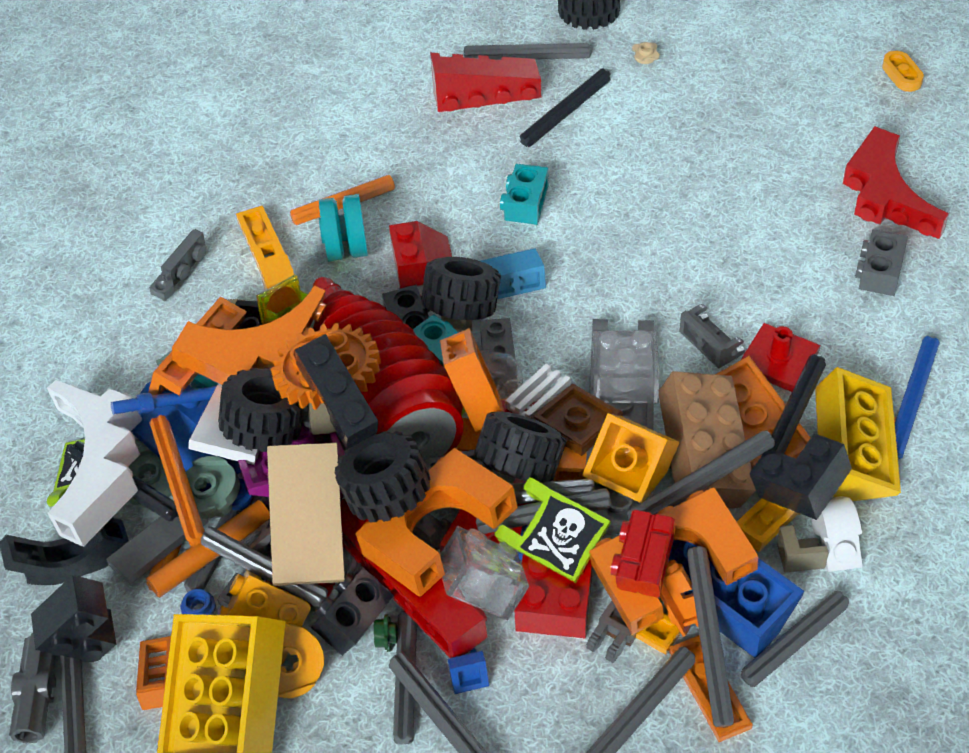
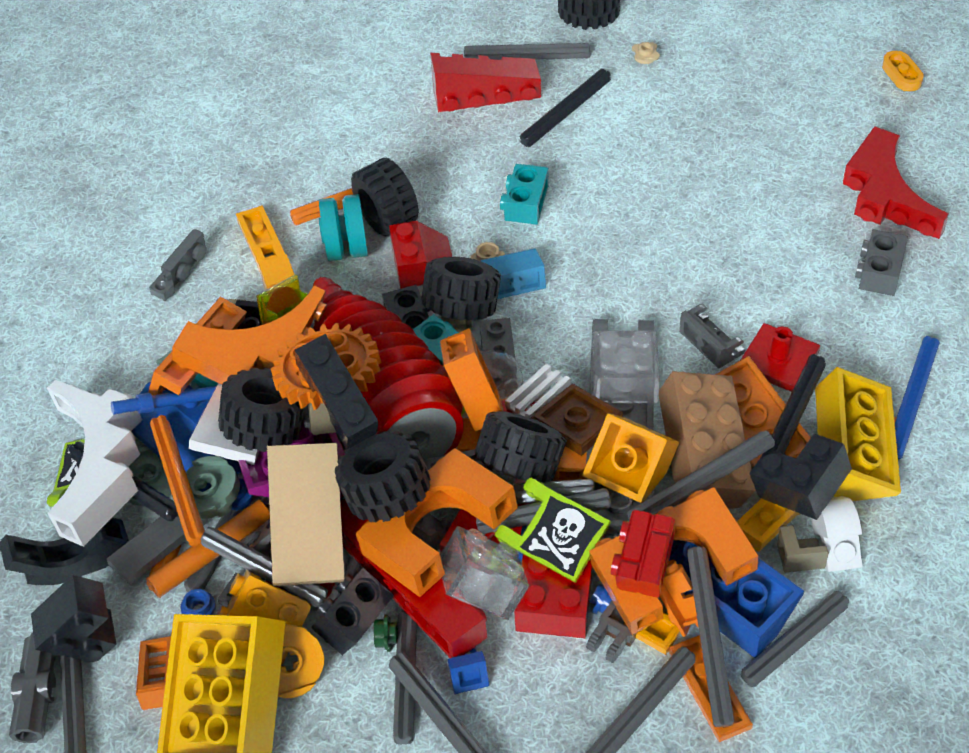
none -> black tyre [351,157,419,237]
none -> tan plate [471,242,505,261]
none -> blue plate [589,584,612,614]

